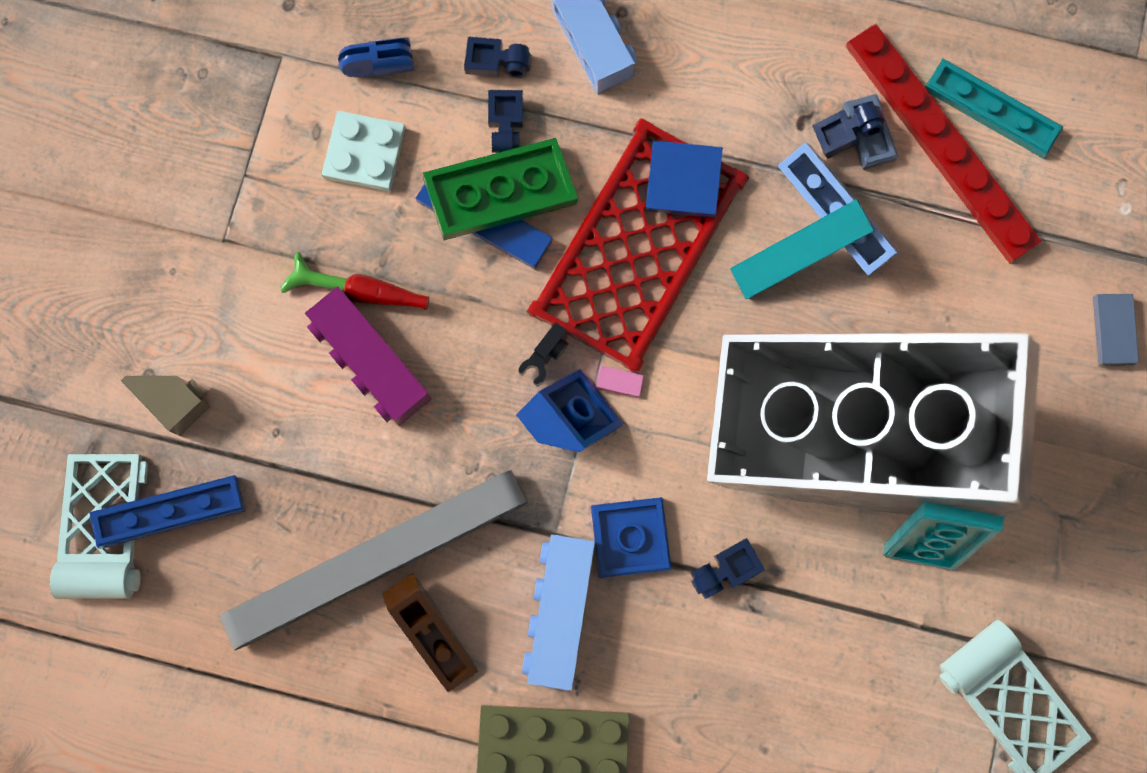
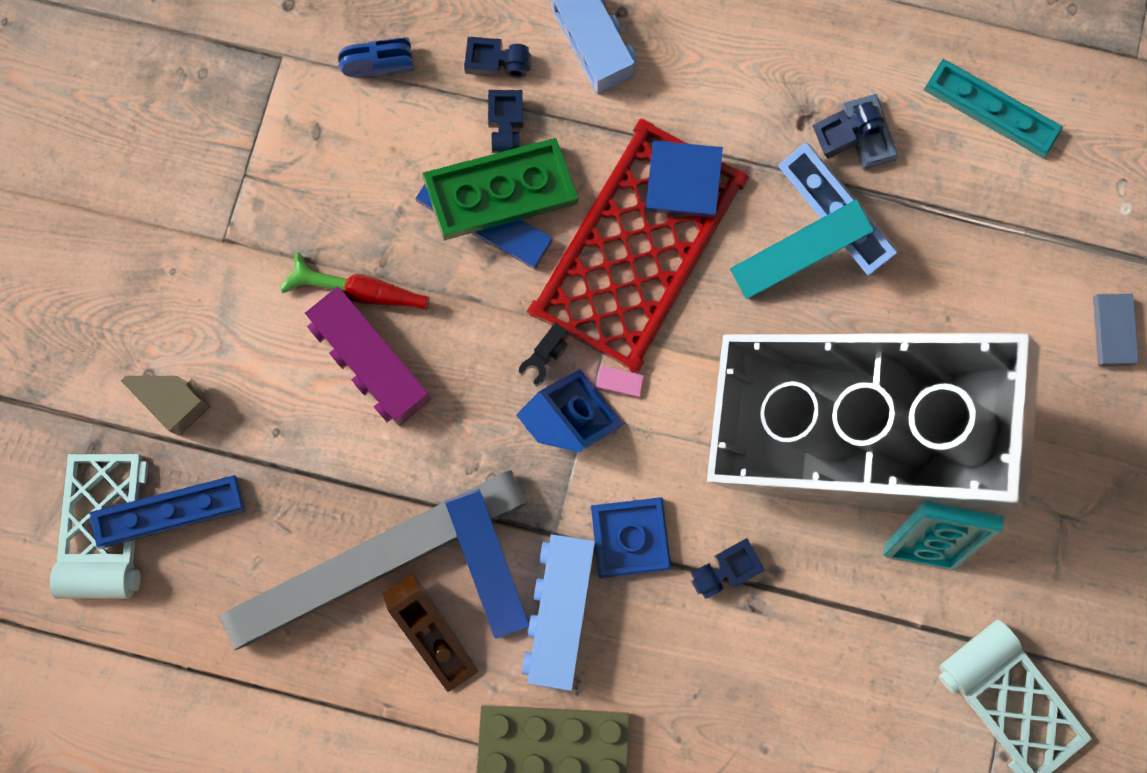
light aqua plate [321,111,406,193] -> none
red plate [846,23,1042,264] -> none
none -> blue tile [445,488,529,639]

